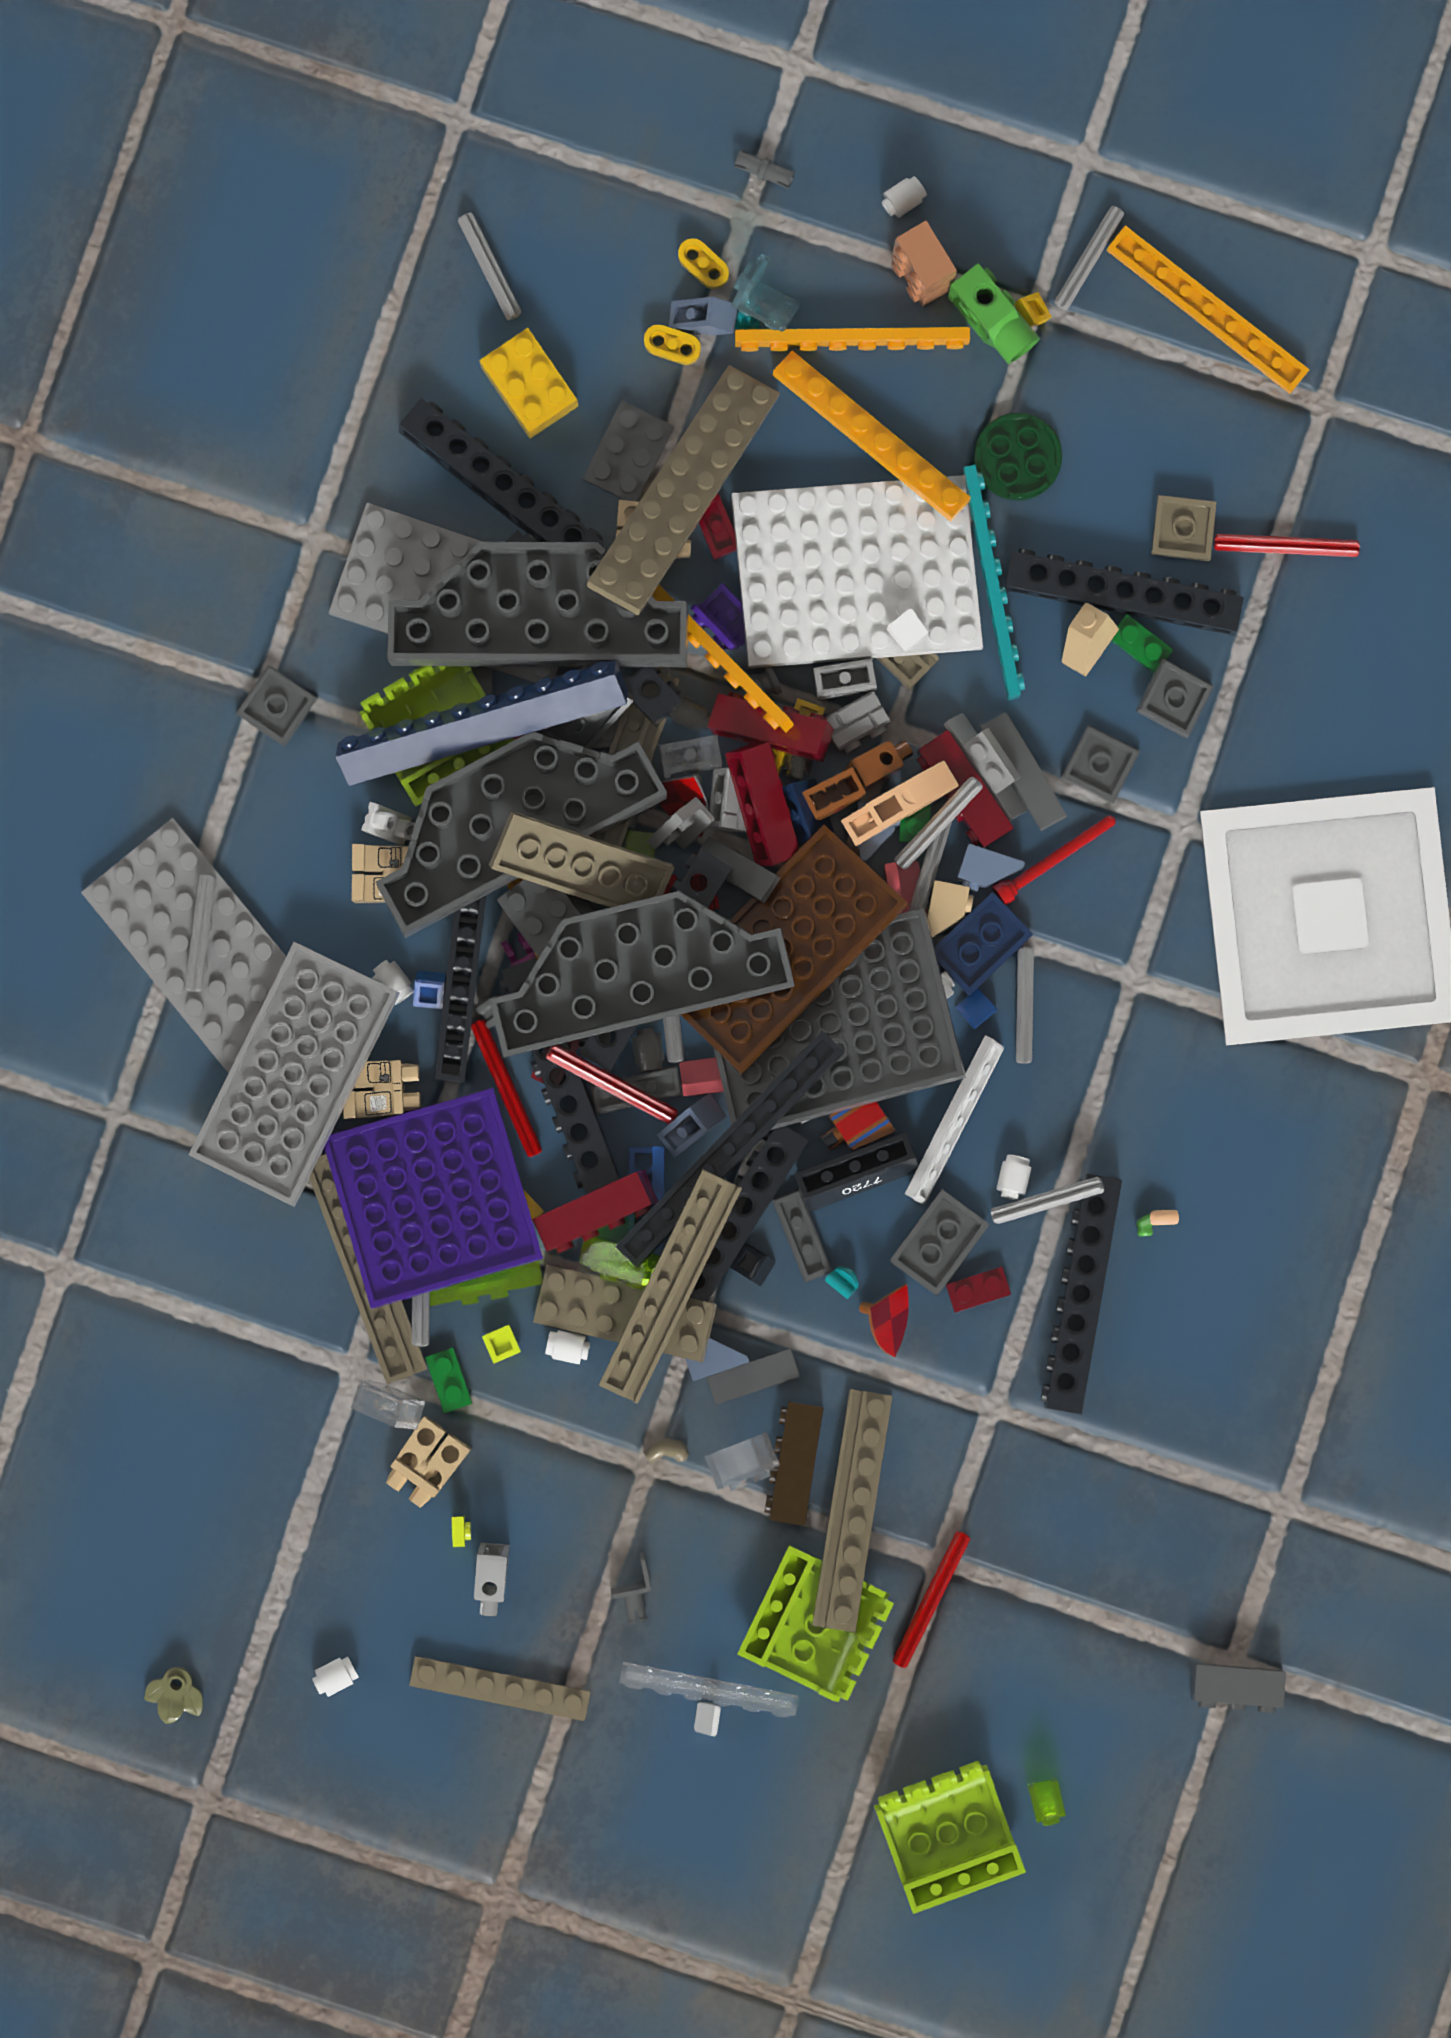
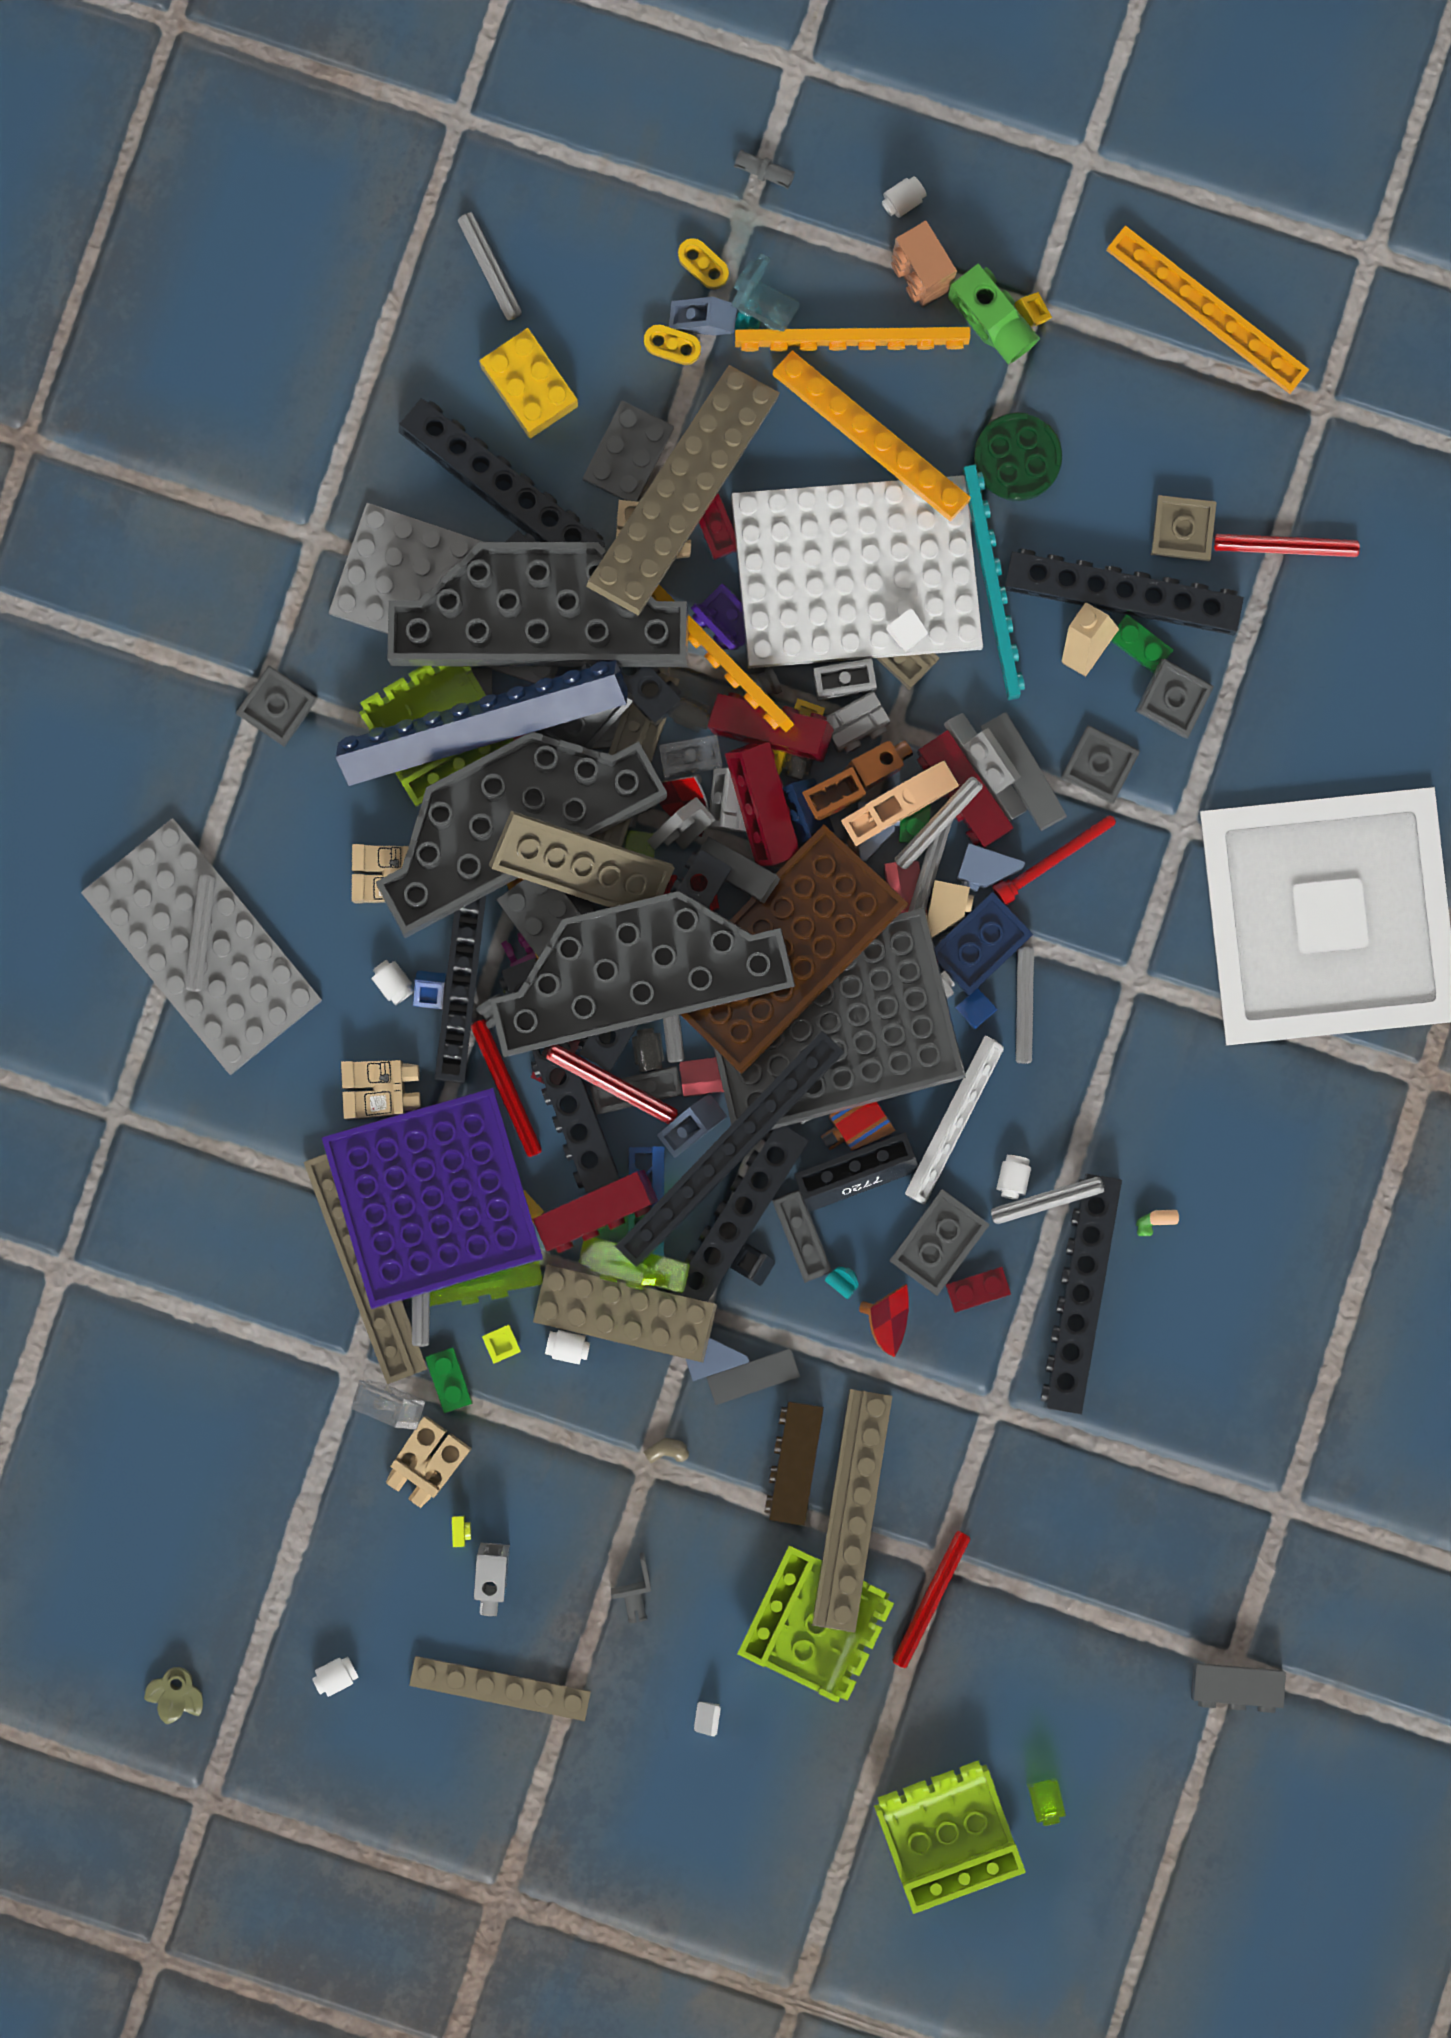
light grey plate [189,942,400,1207] -> none
white hips [361,802,415,846] -> none
dark tan plate [599,1169,742,1404] -> none
clear plate [619,1662,799,1718] -> none
clear brick [705,1432,780,1491] -> none
light grey axle [1054,206,1124,310] -> none

